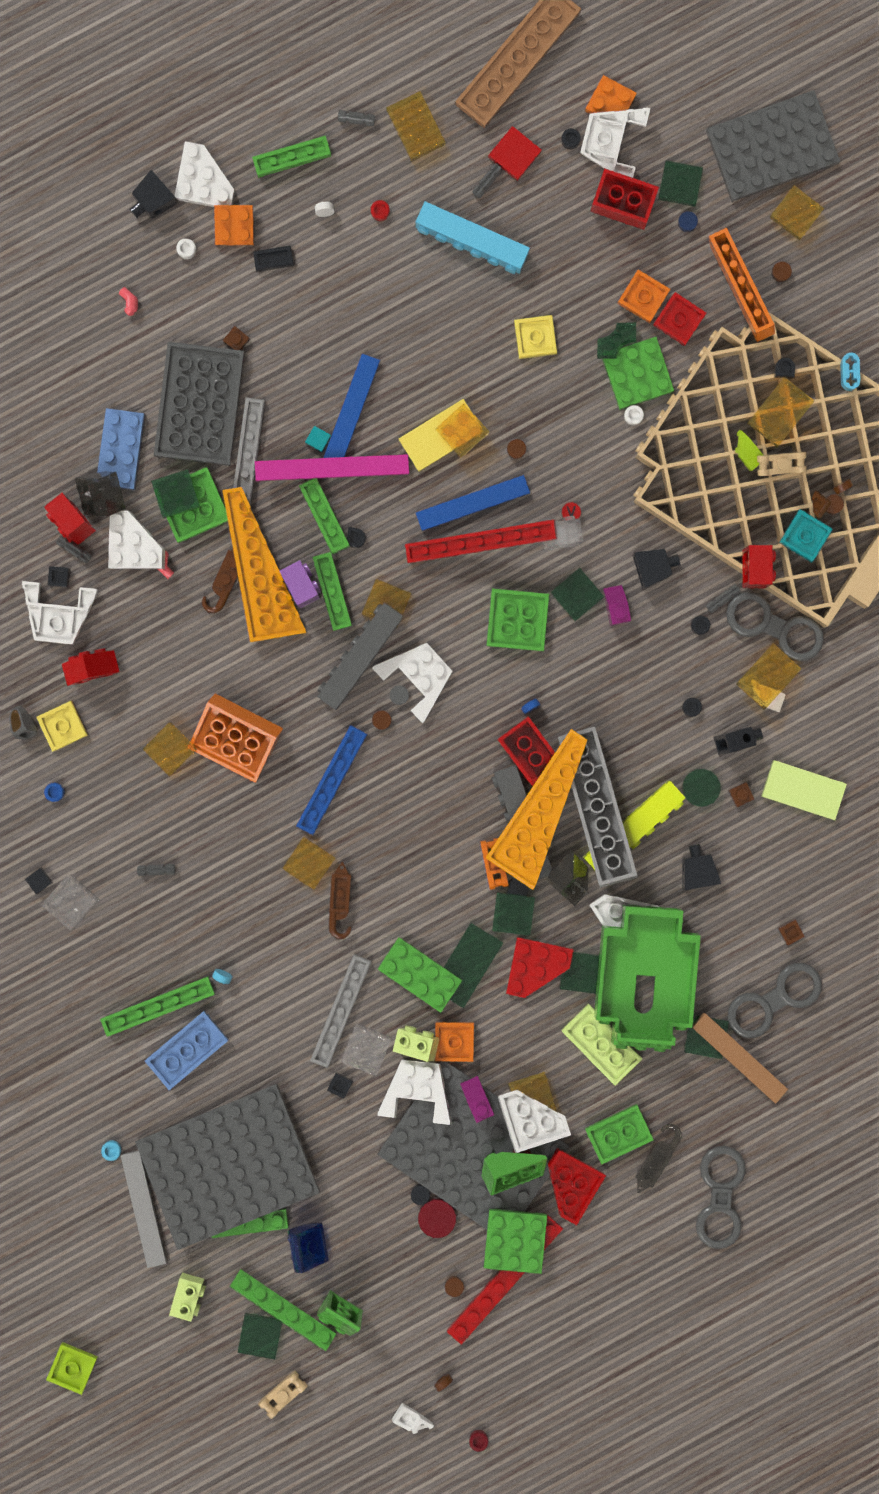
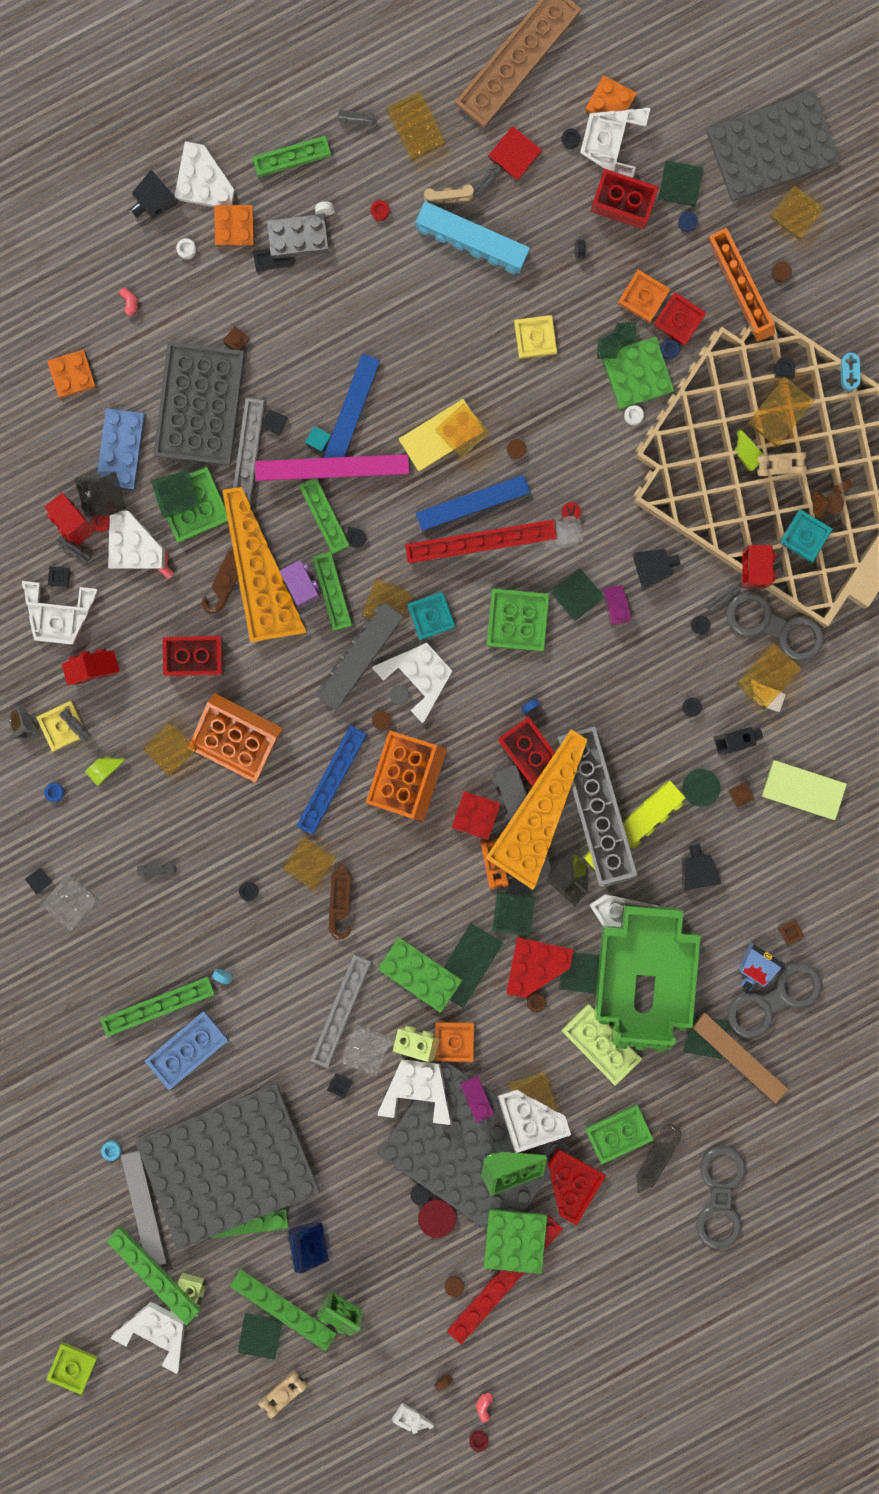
none -> orange plate [47,349,96,399]
none -> dark grey axle [60,709,91,742]
none -> lime slope [85,756,126,786]
none -> red tile [92,512,110,532]
none -> bright green plate [107,1226,201,1326]
none -> white wing [111,1302,185,1374]
none -> red brick [162,636,224,677]
none -> black tile [239,882,259,901]
none -> black tile [262,409,288,436]
none -> flat silver plate [267,214,329,259]
none -> orange slope [366,730,447,822]
none -> teal plate [406,591,456,640]
none -> tan plate [424,185,474,205]
none -> red brick [452,791,501,840]
none -> coral arm [476,1392,493,1422]
none -> reddish brown tile [526,992,546,1012]
none -> black tile [574,239,586,259]
none -> dark blue tile [660,339,680,360]
none -> torso [739,942,785,991]

